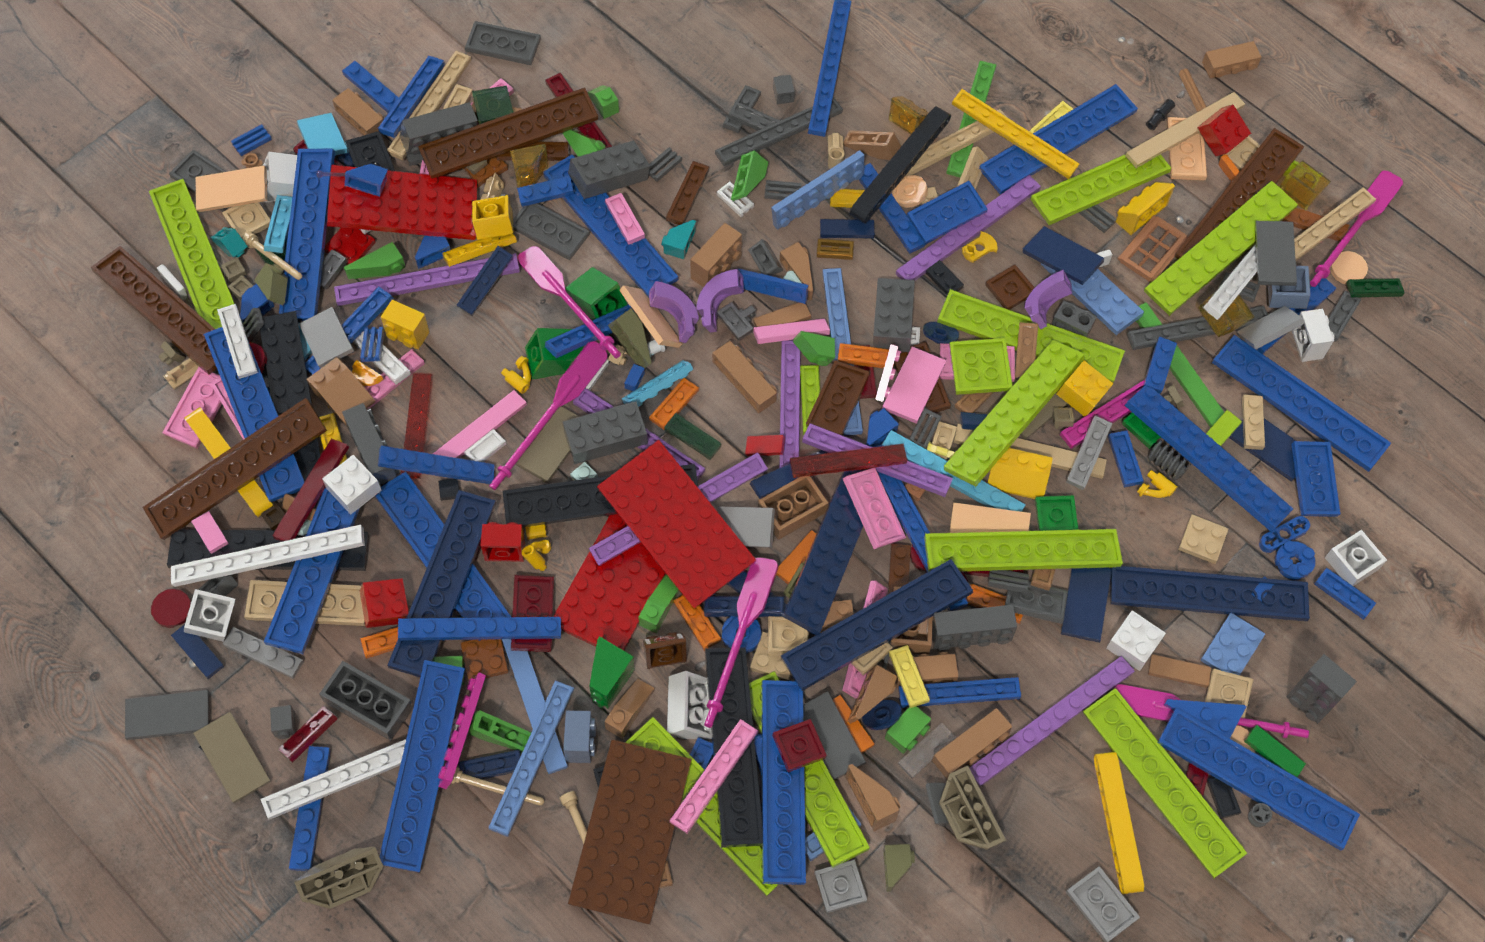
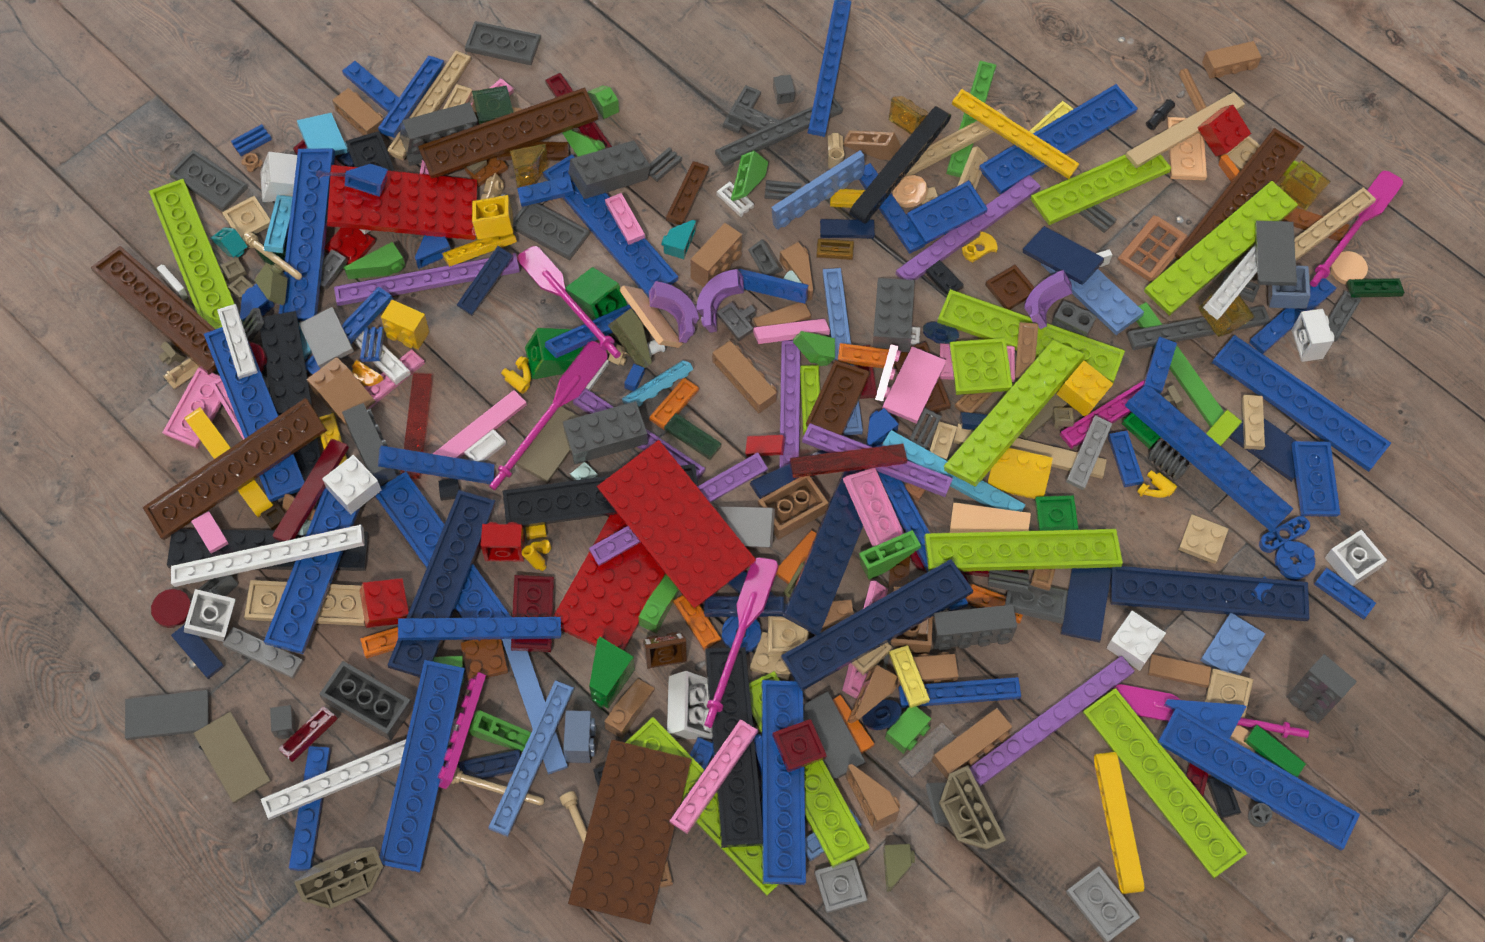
light nougat tile [196,166,267,212] -> none
light yellow piece [927,442,957,458] -> none
yellow slope [1116,182,1175,235] -> none
light grey tile [1237,306,1304,349] -> none
none -> bright green slope [859,530,921,580]

